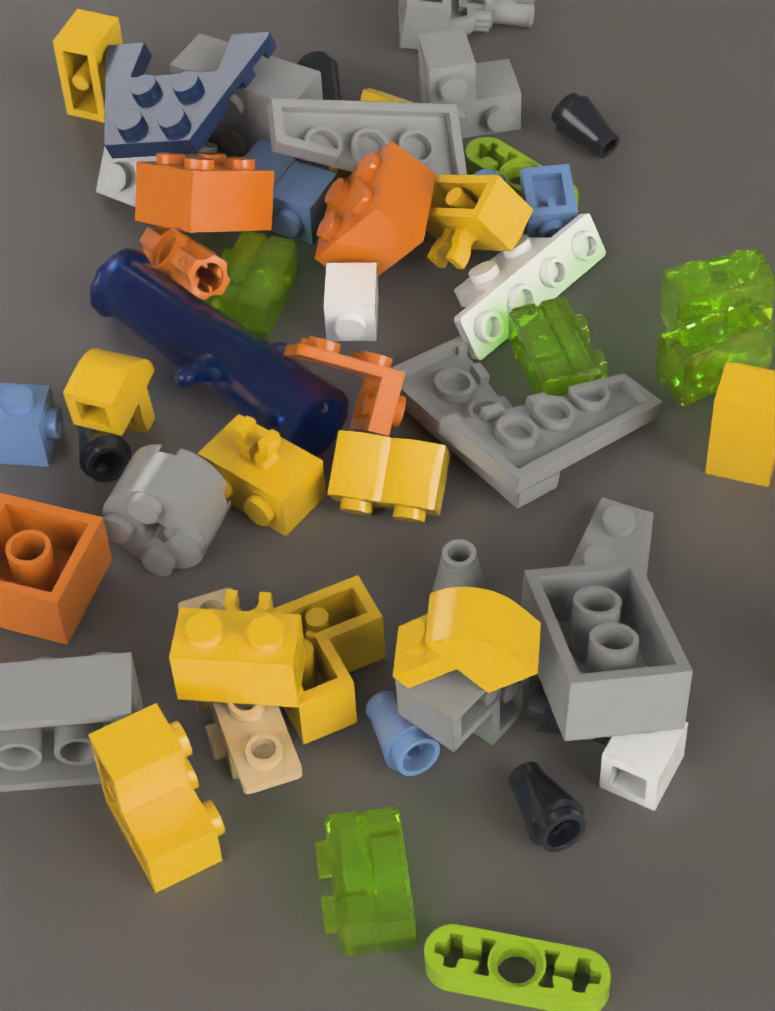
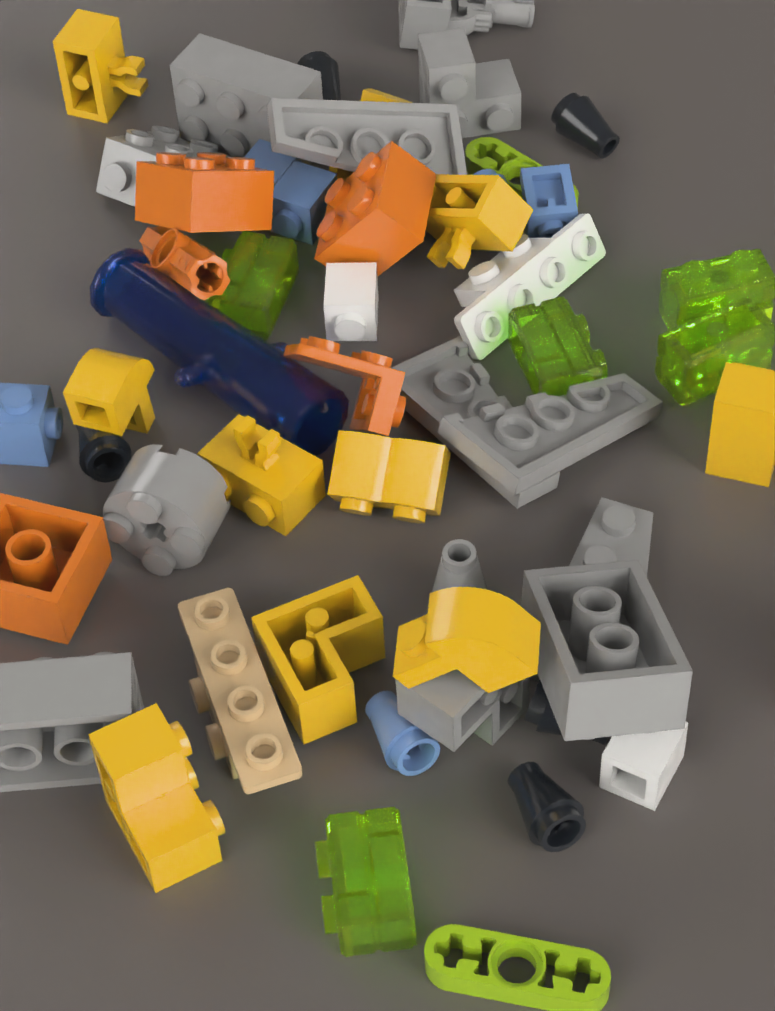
wing [104,31,277,159] -> none
yellow brick [169,590,306,707] -> none

